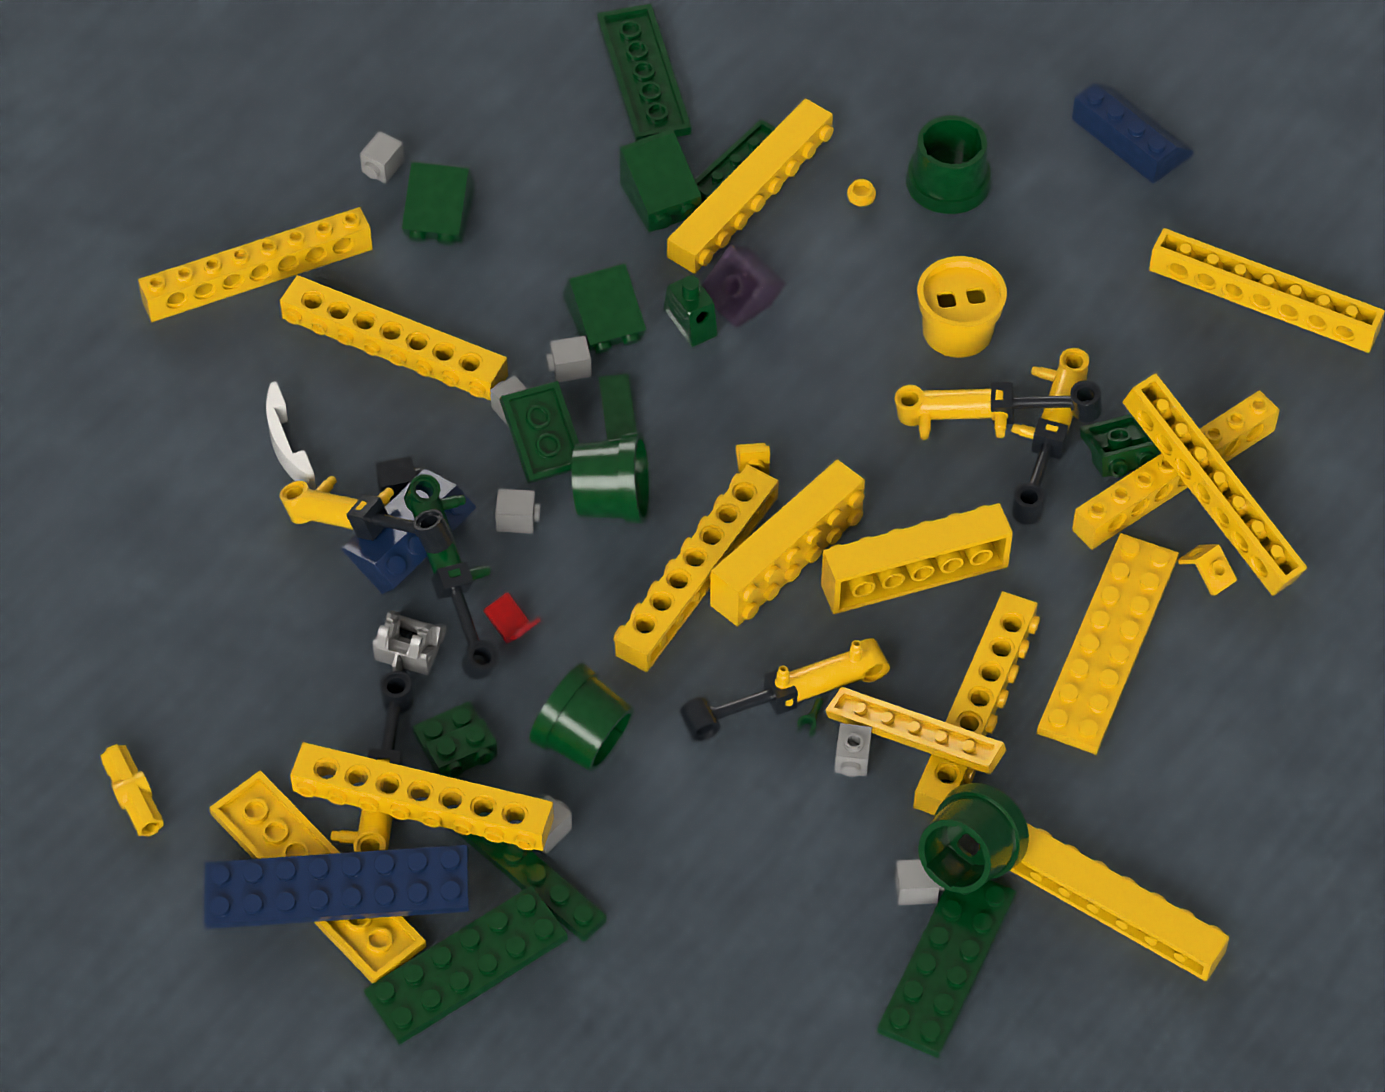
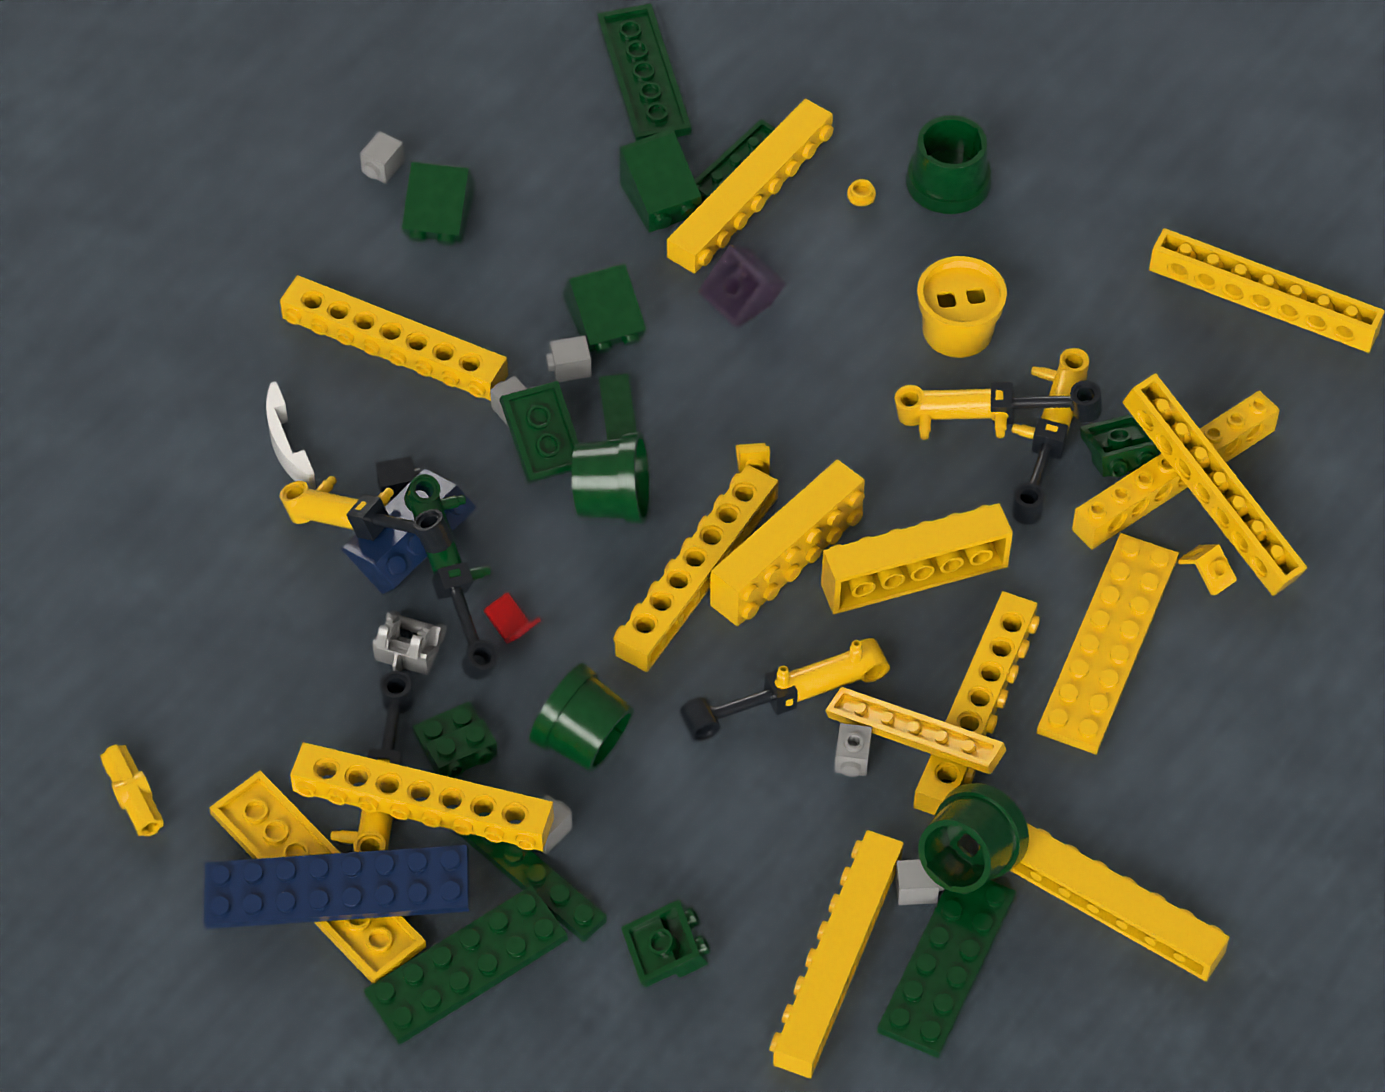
yellow brick [138,207,373,322] -> none
light grey brick [495,489,541,534] -> none
dark green torso [664,275,718,348] -> none
dark green hand [797,698,823,737] -> none
dark blue slope [1072,83,1194,184] -> none
none -> dark green plate [621,899,711,988]
none -> yellow brick [769,830,904,1079]

